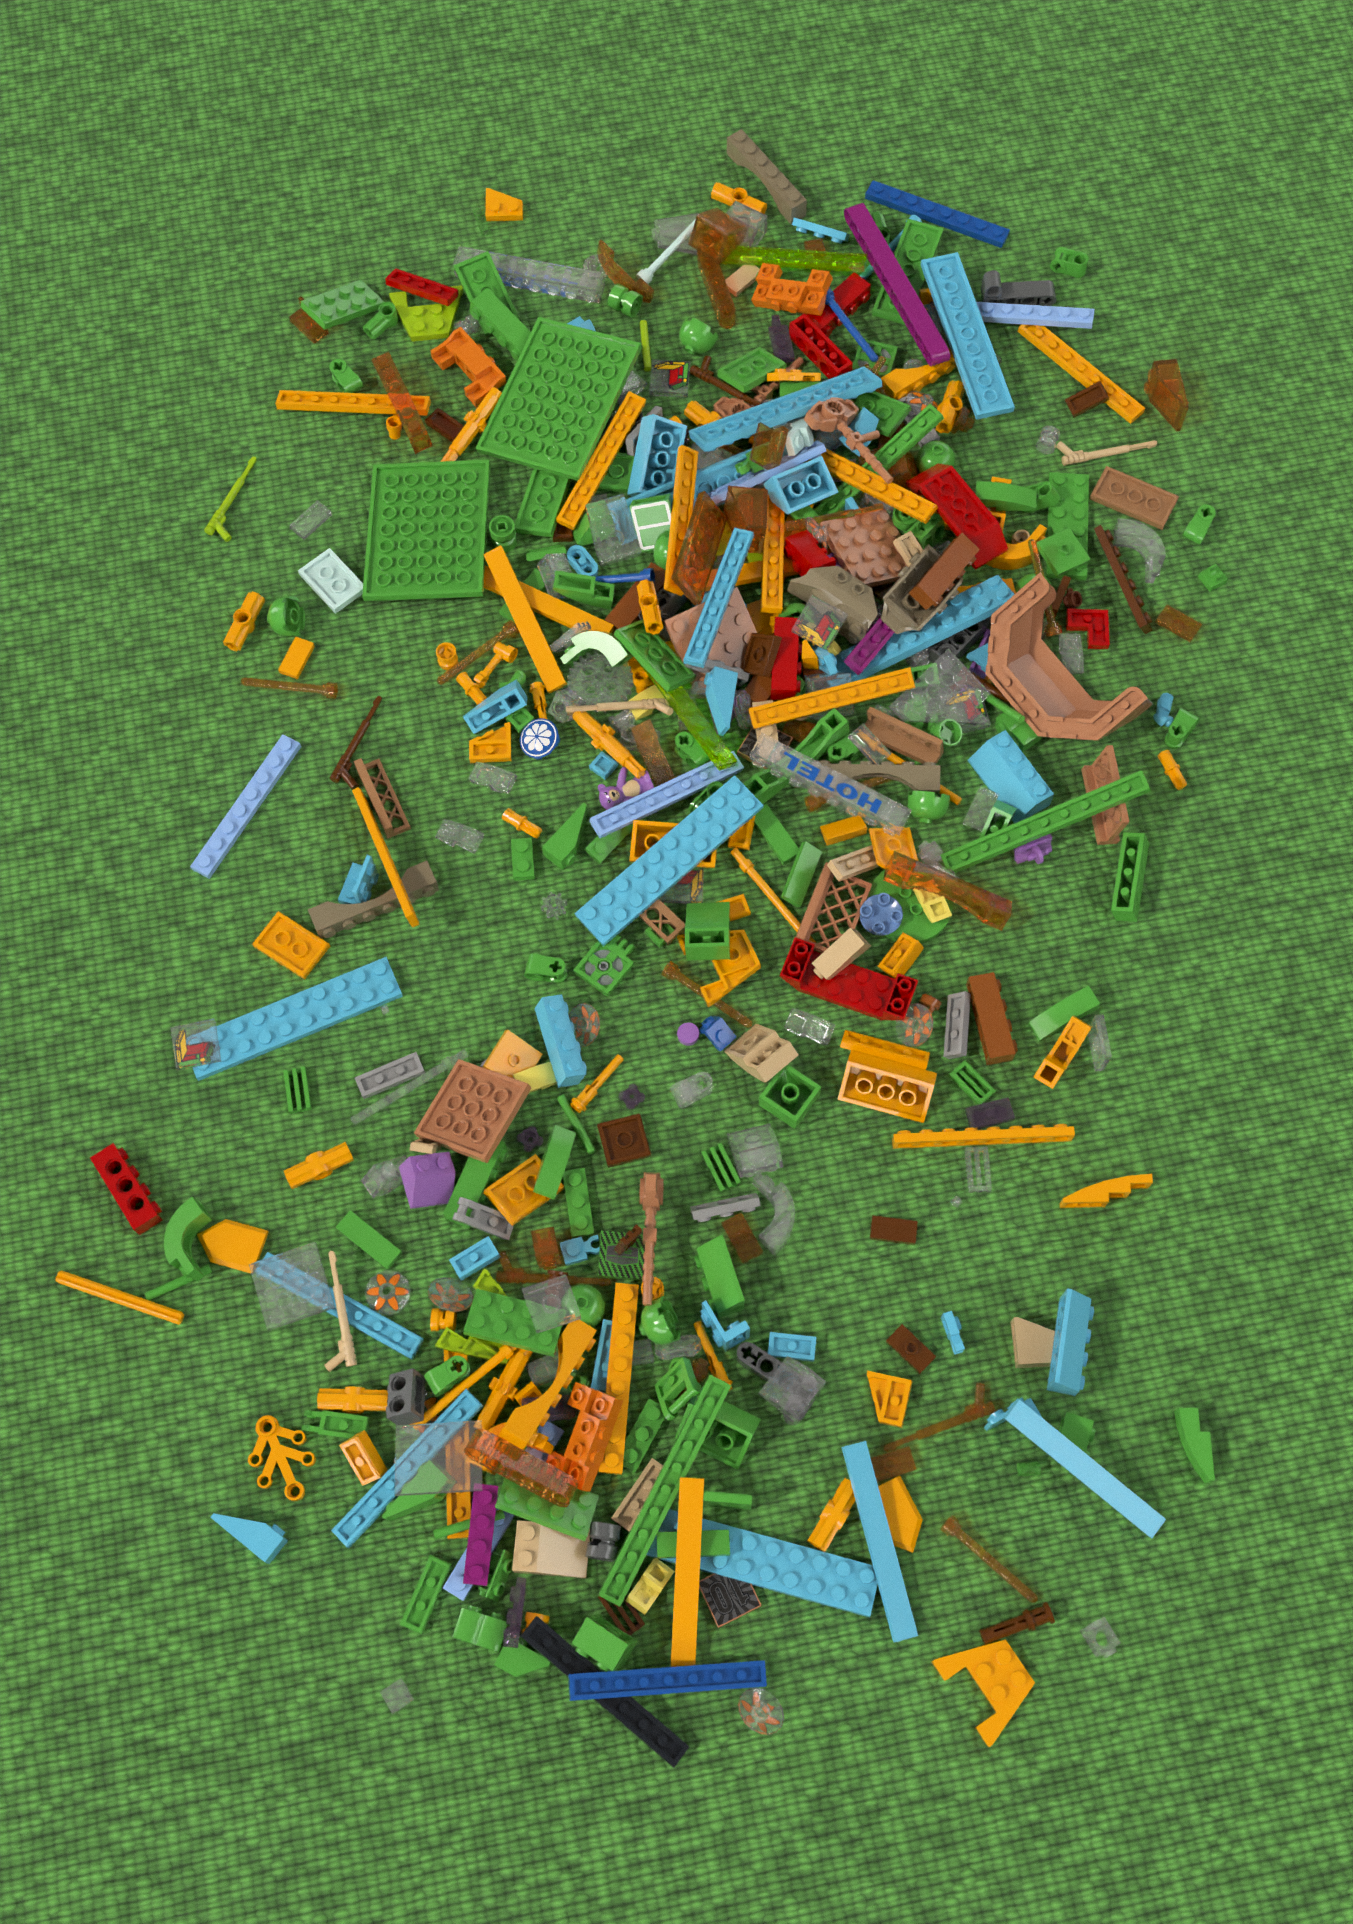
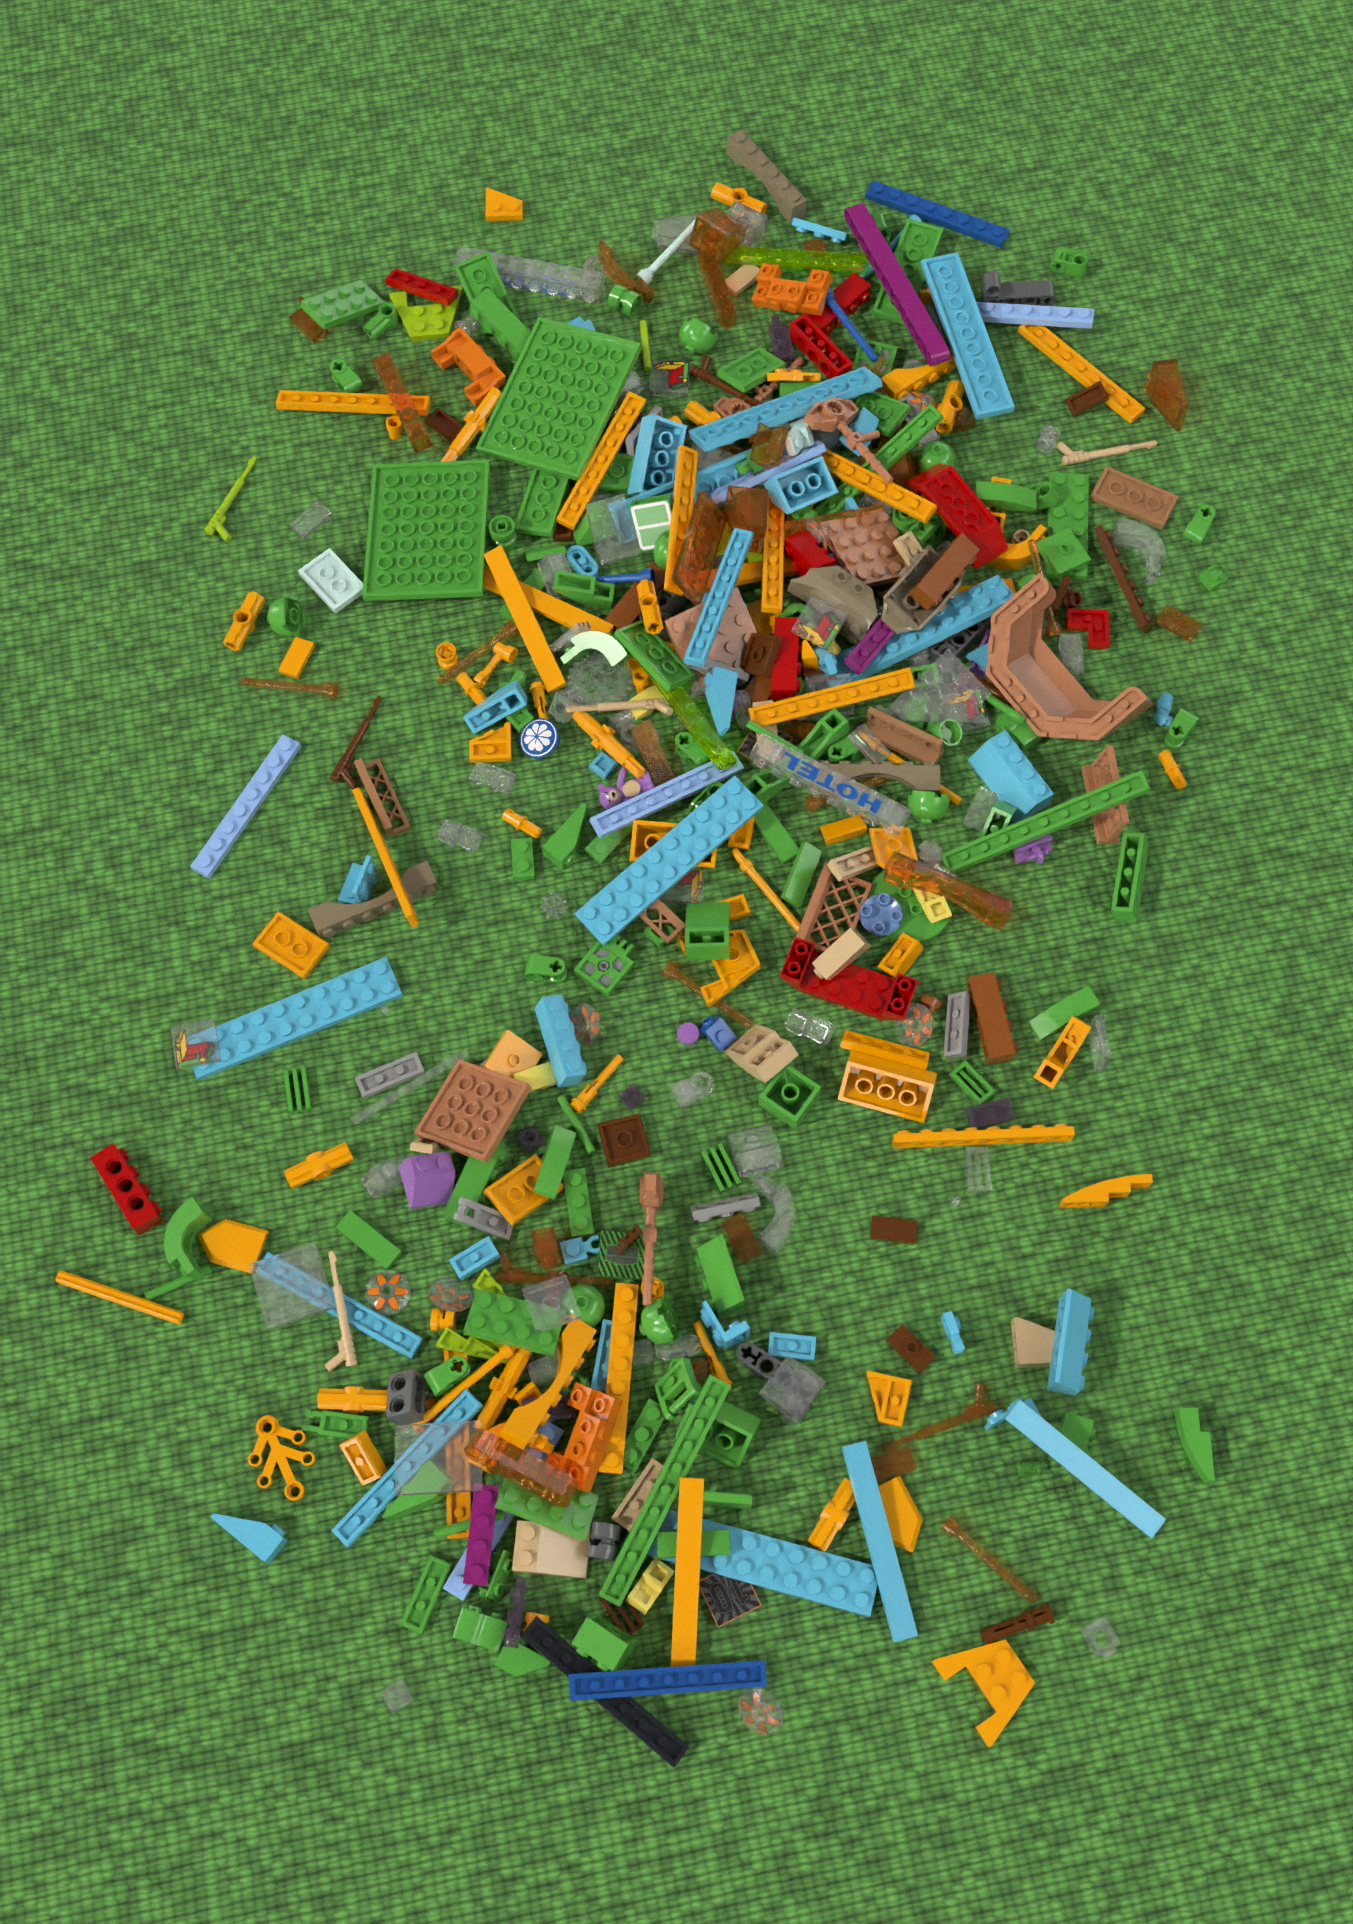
none -> bright green bar [745,719,804,758]

